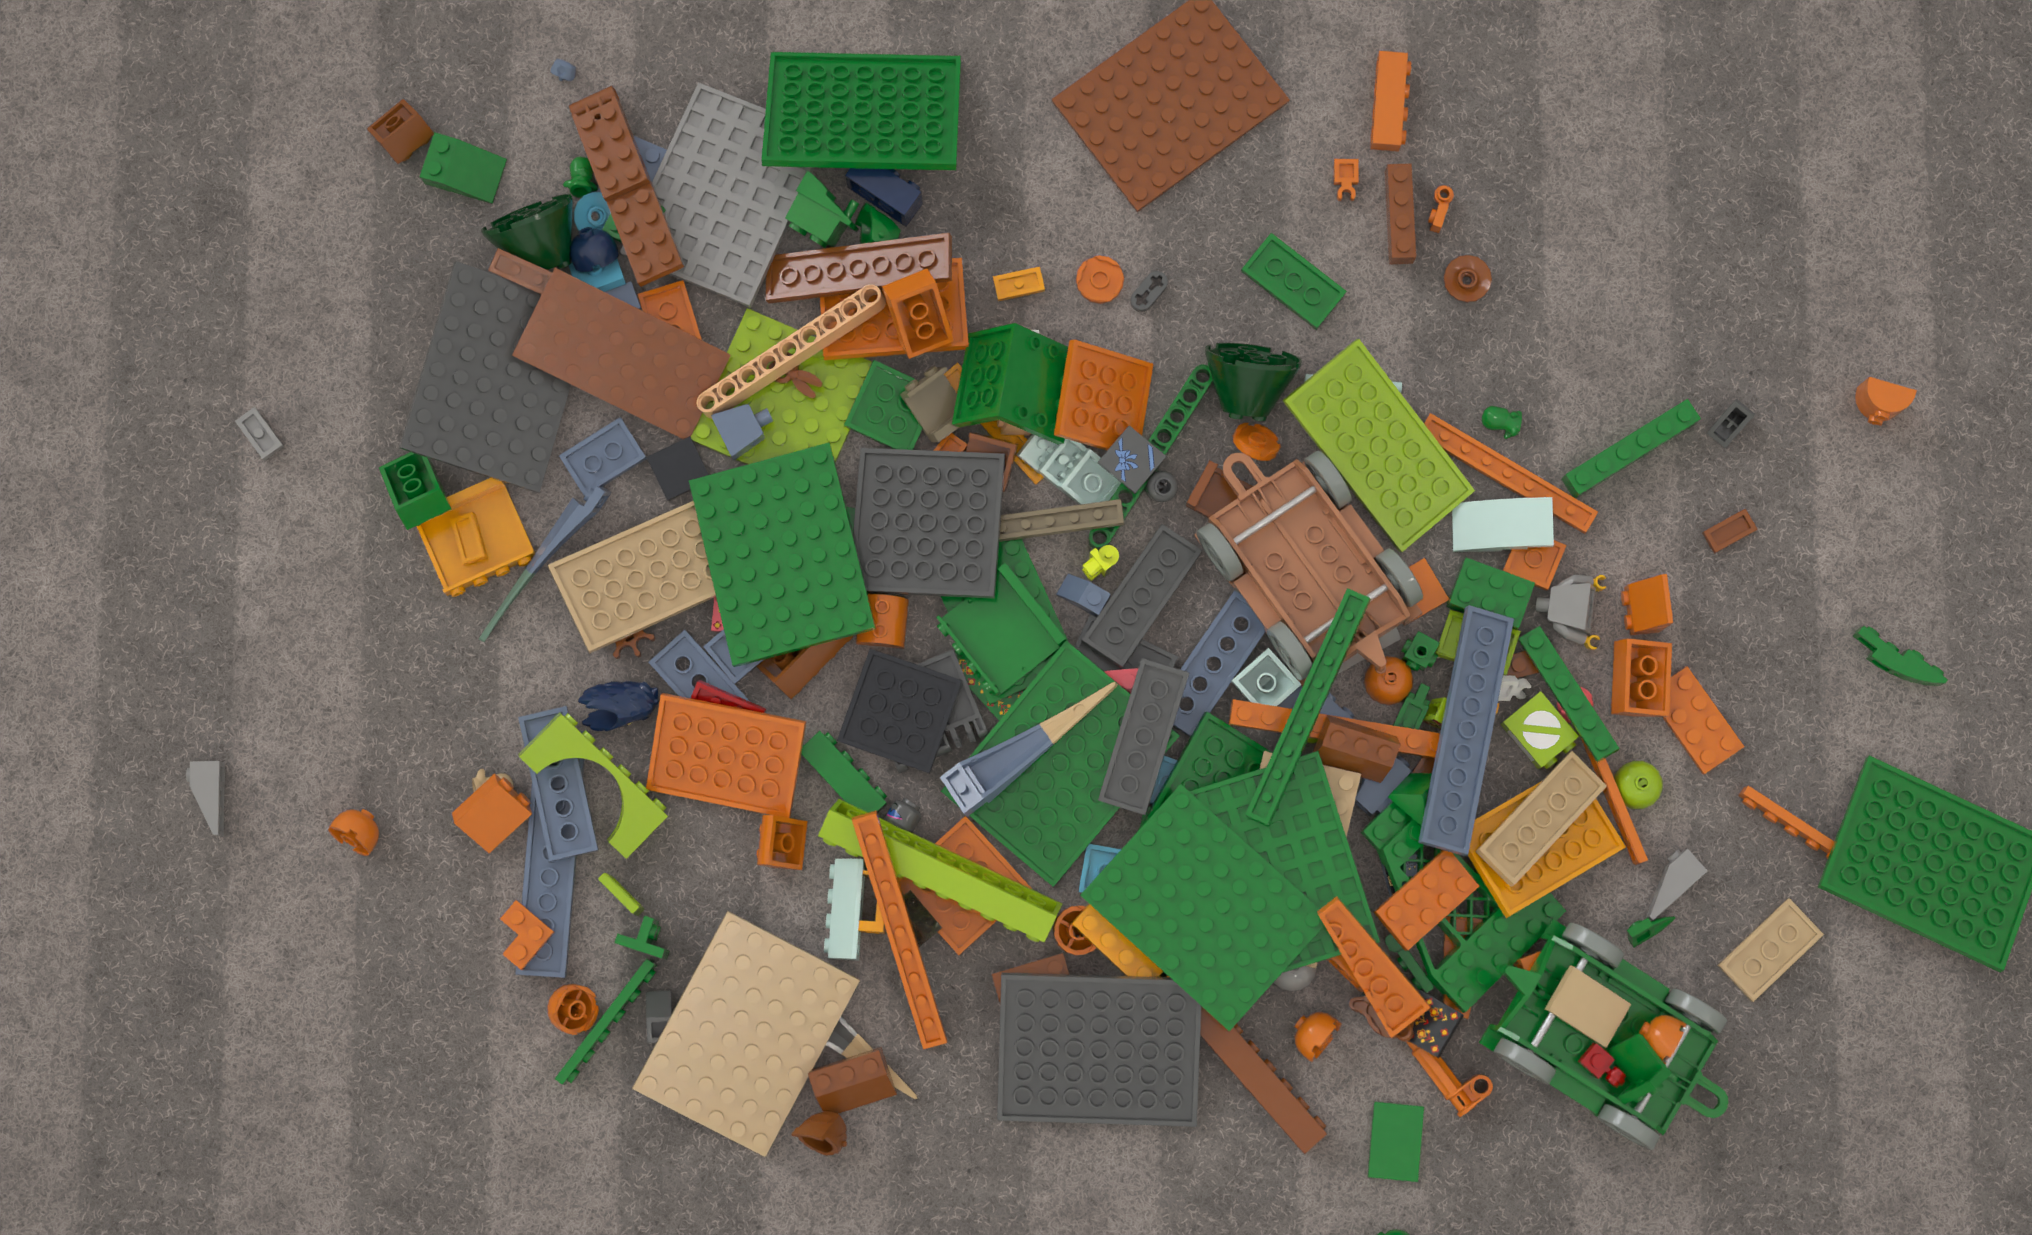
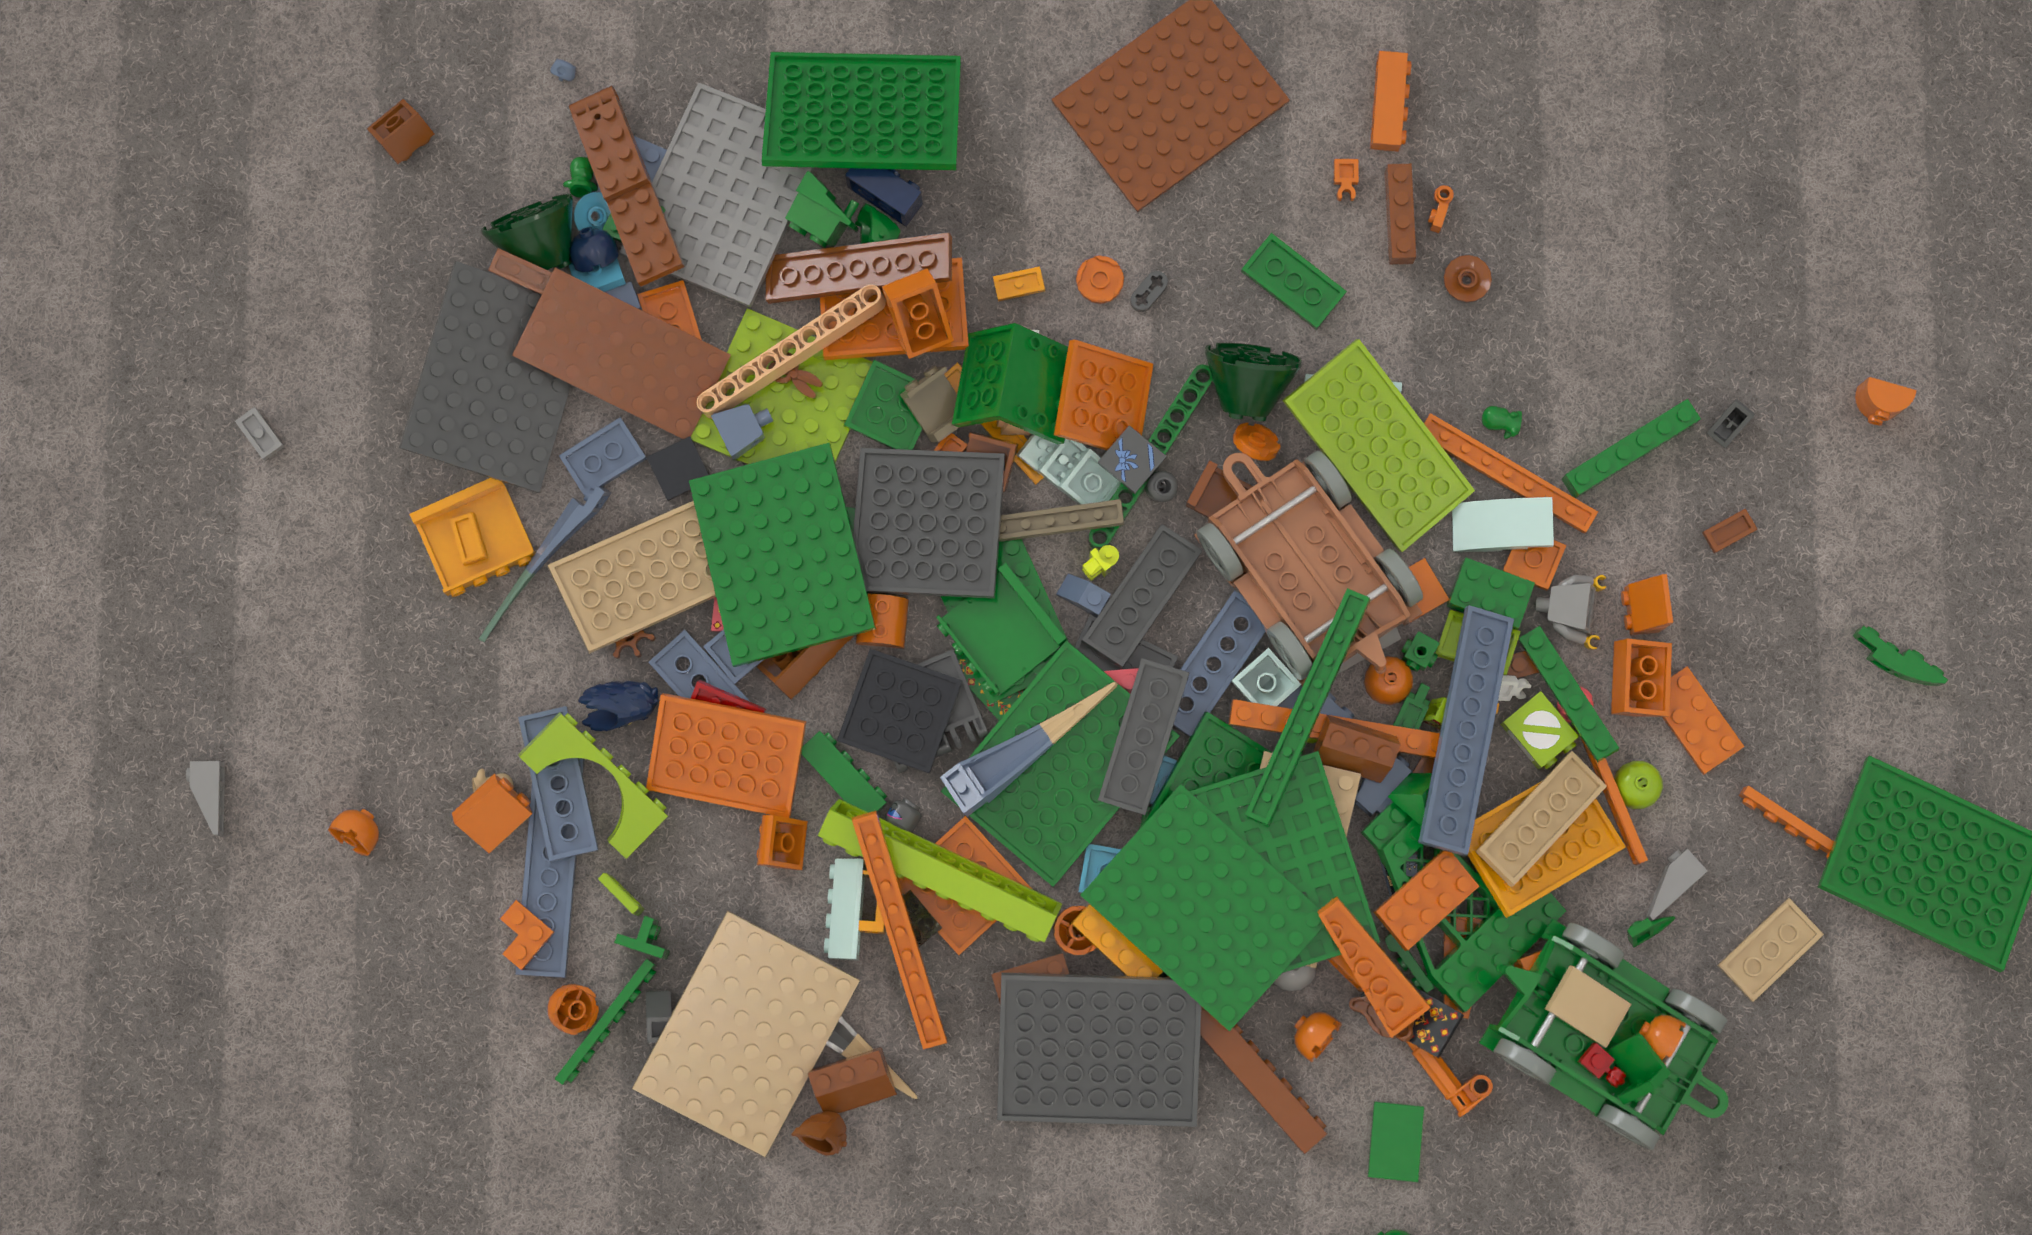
green brick [378,452,451,530] -> none
green slope [420,132,507,204] -> none

